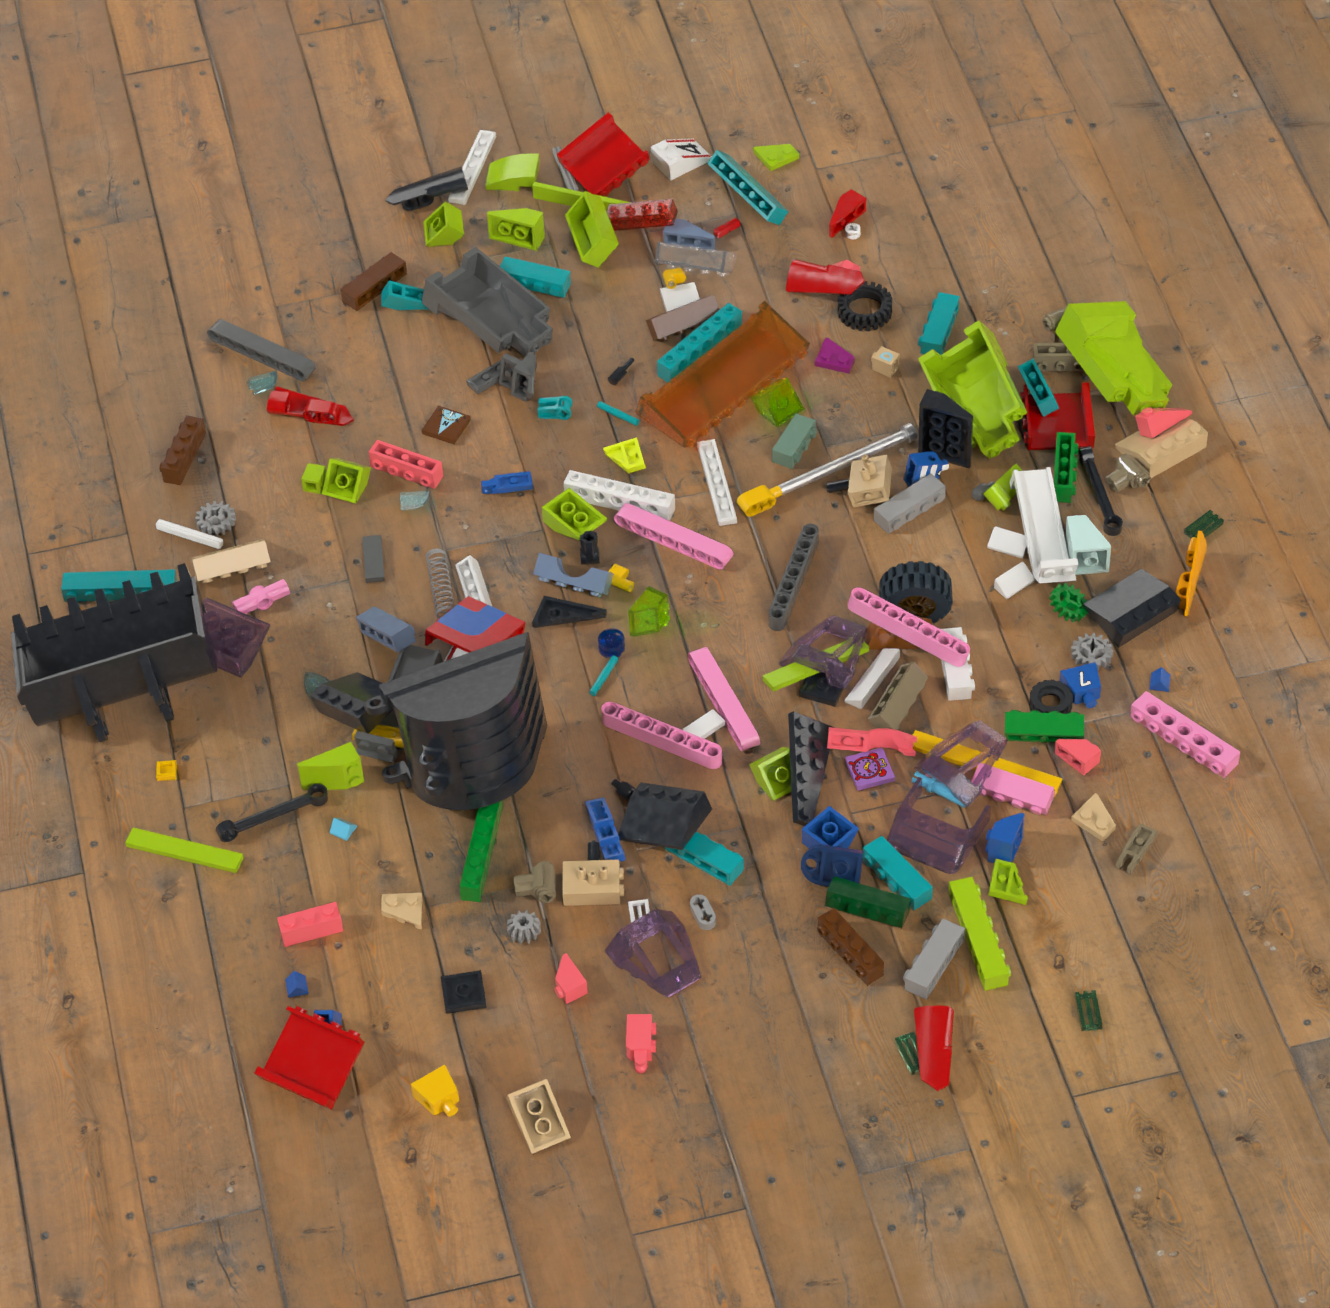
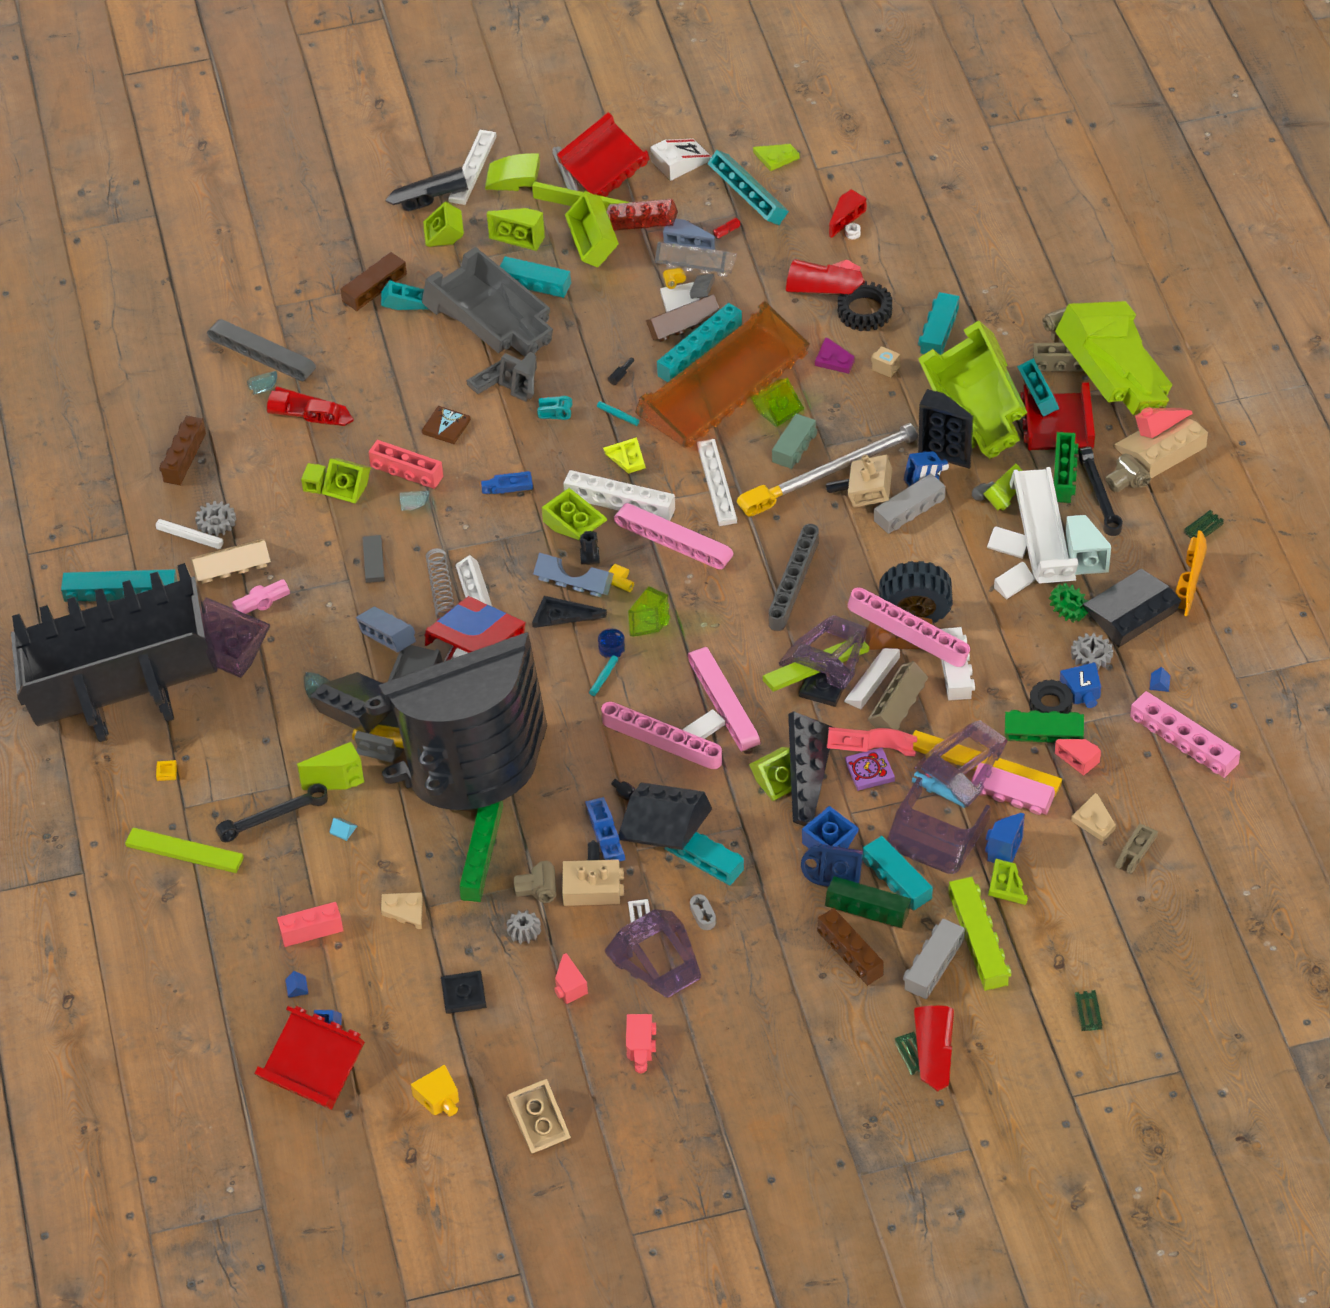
none -> dark grey tile [690,273,715,299]

